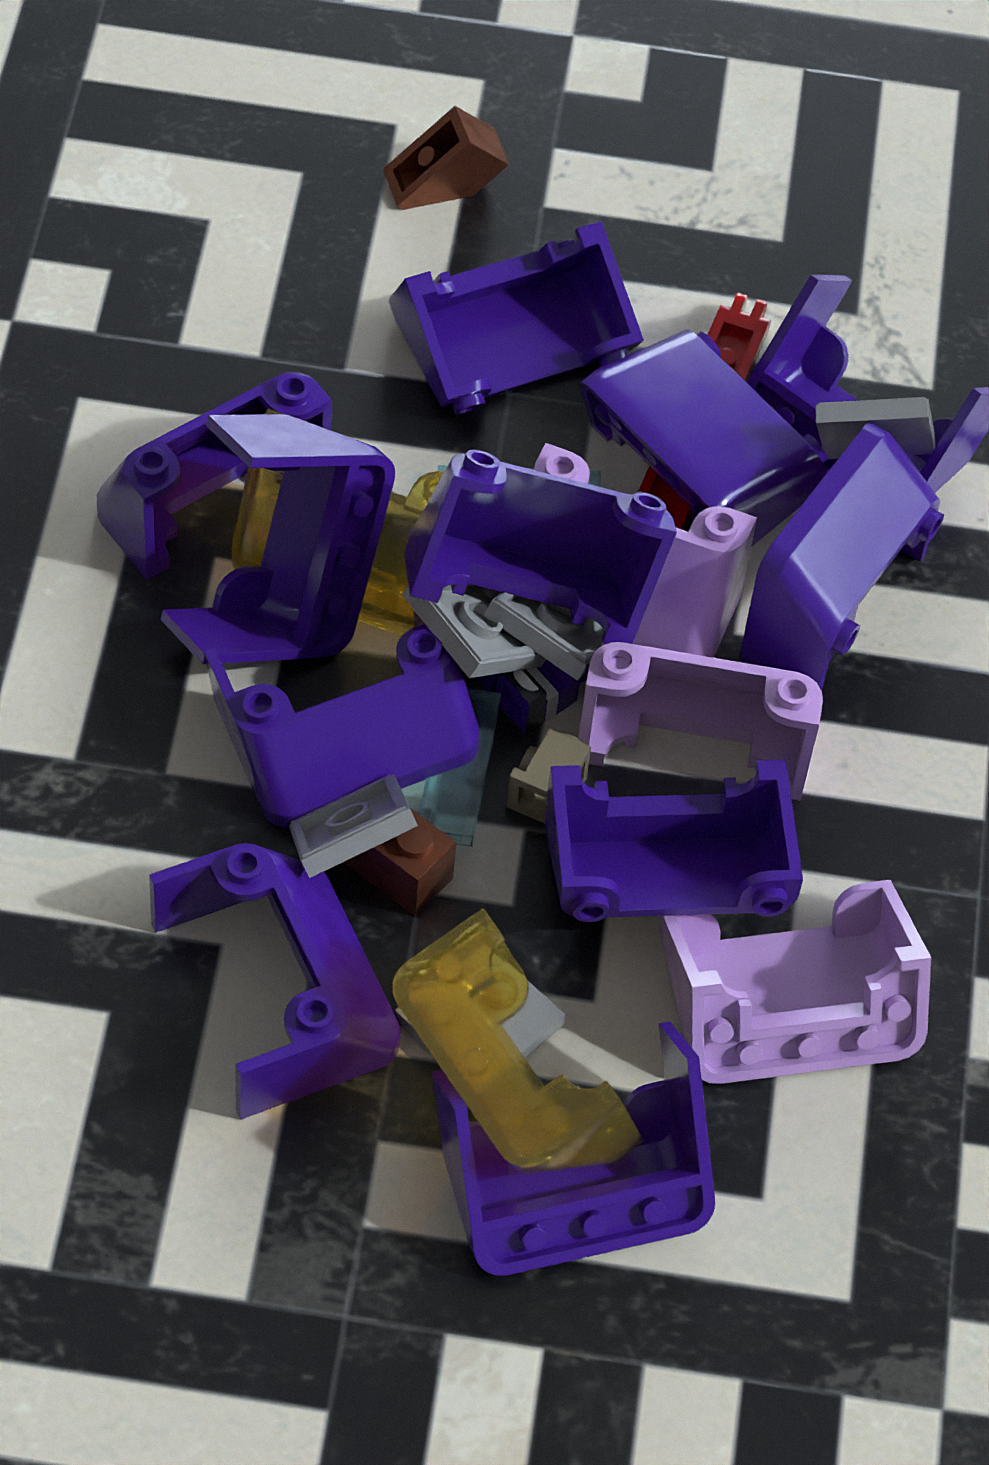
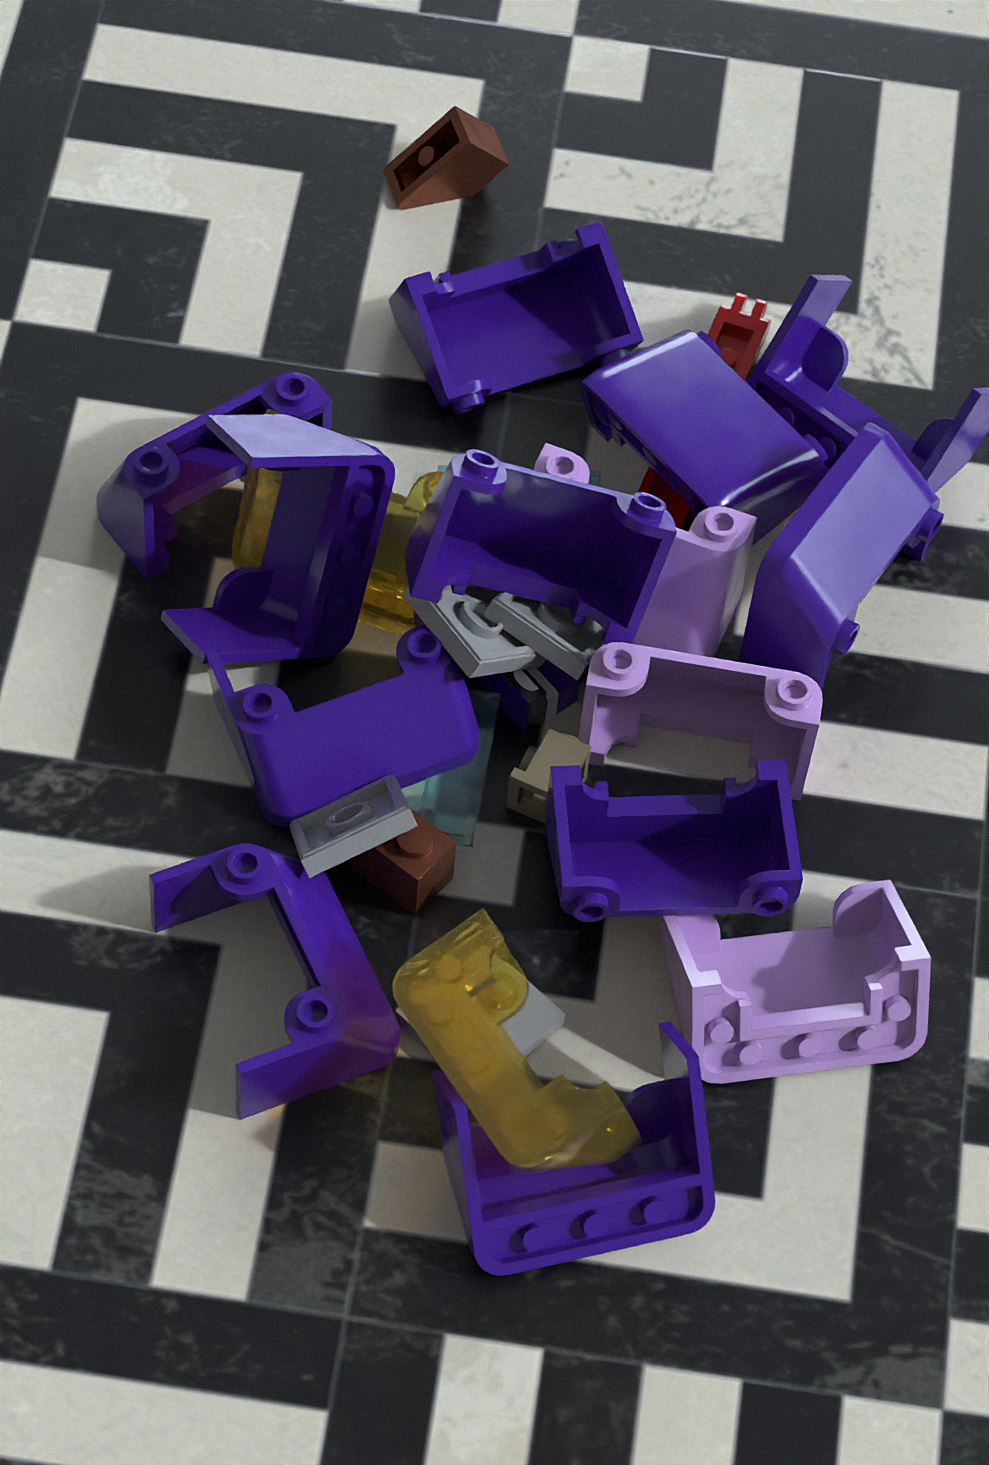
light grey tile [816,397,935,459] -> none

